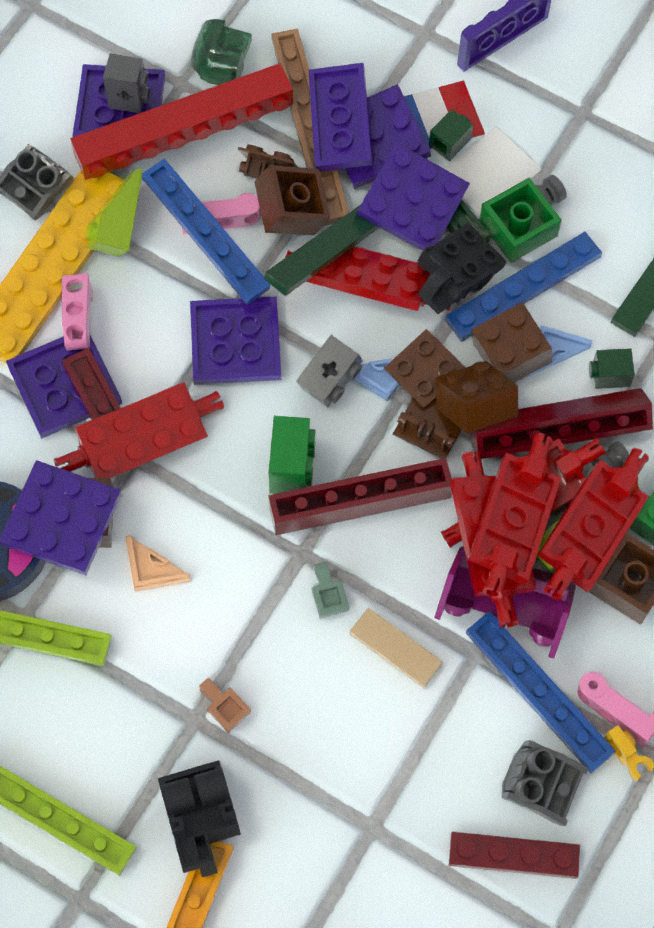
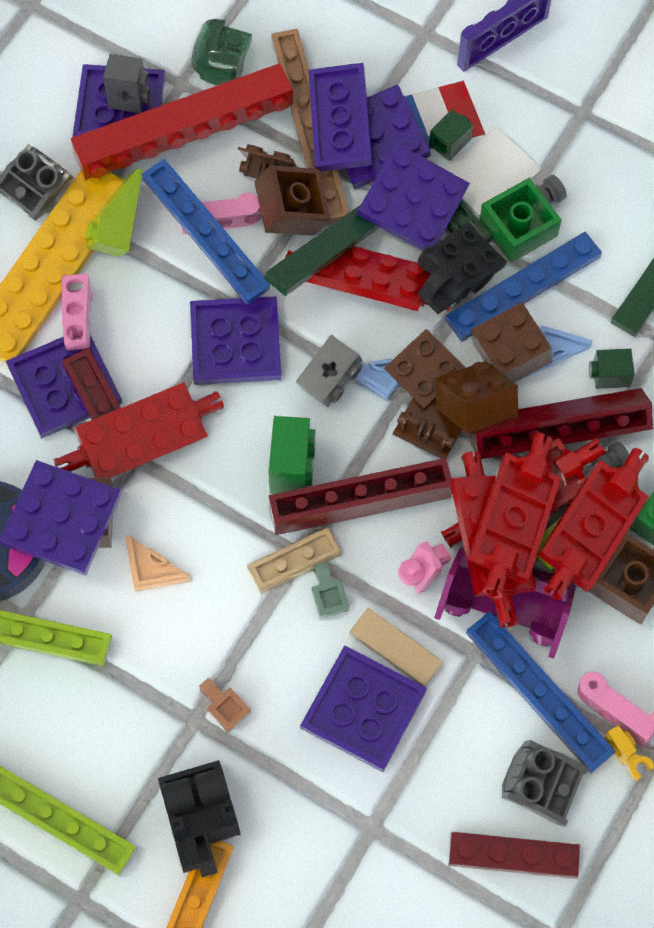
none -> tan tile [247,527,342,594]
none -> dark purple plate [300,645,427,773]
none -> bright pink hips [398,541,451,594]

